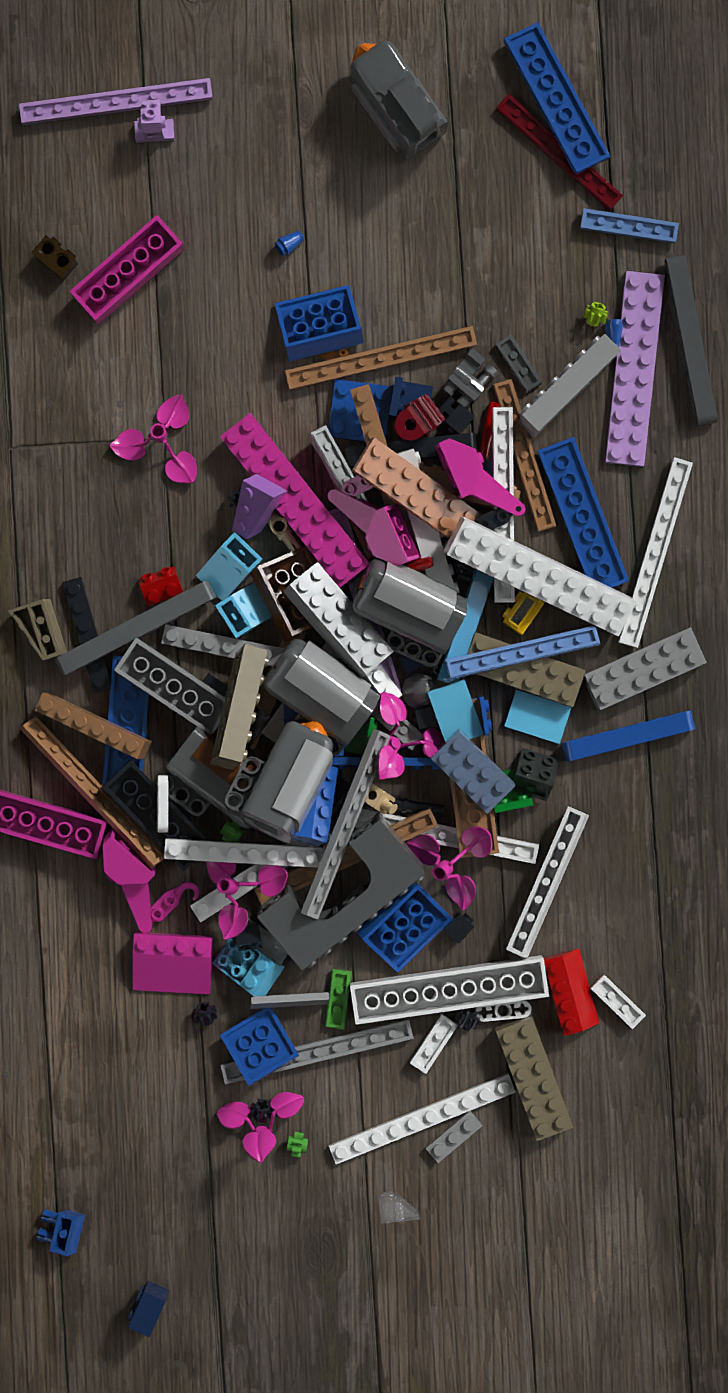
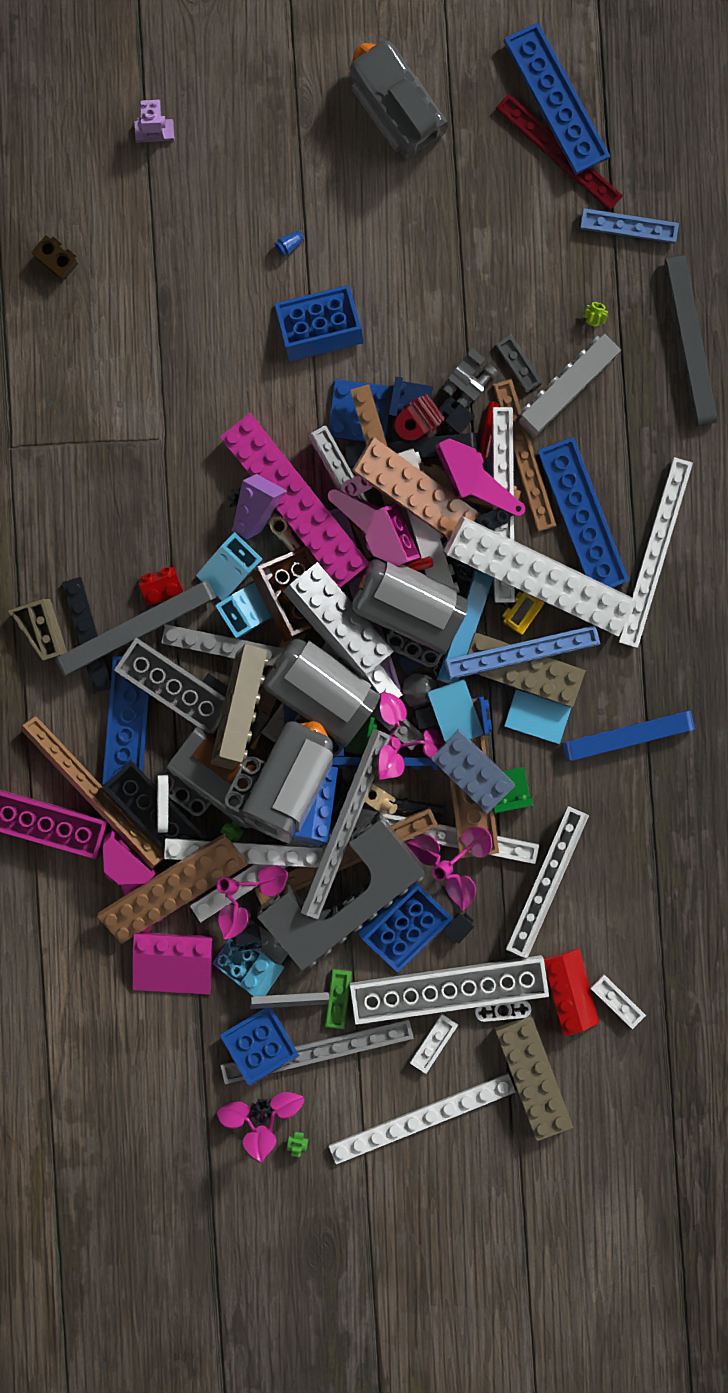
lavender plate [19,78,213,125] -> none
medium nougat brick [35,693,152,759] -> none
blue brick [37,1209,85,1256] -> none
dark pink brick [70,215,185,325] -> none
dark pink plant [110,394,197,483] -> none
dark blue brick [127,1281,169,1337] -> none
black gear [193,1002,218,1026] -> none
medium nougat plate [285,326,477,390] -> none
dark orange piece [320,348,349,360] -> none
clear slope [379,1191,420,1223] -> none
light grey plate [425,1111,482,1163] -> none
black gear [455,1008,480,1031] -> none
pearl dark grey bracket [512,748,559,801] -> none
light grey brick [583,627,707,710] -> none
blue cone [604,319,623,347] -> none
lavender plate [605,271,665,467] -> none
none -> medium nougat plate [98,834,247,944]

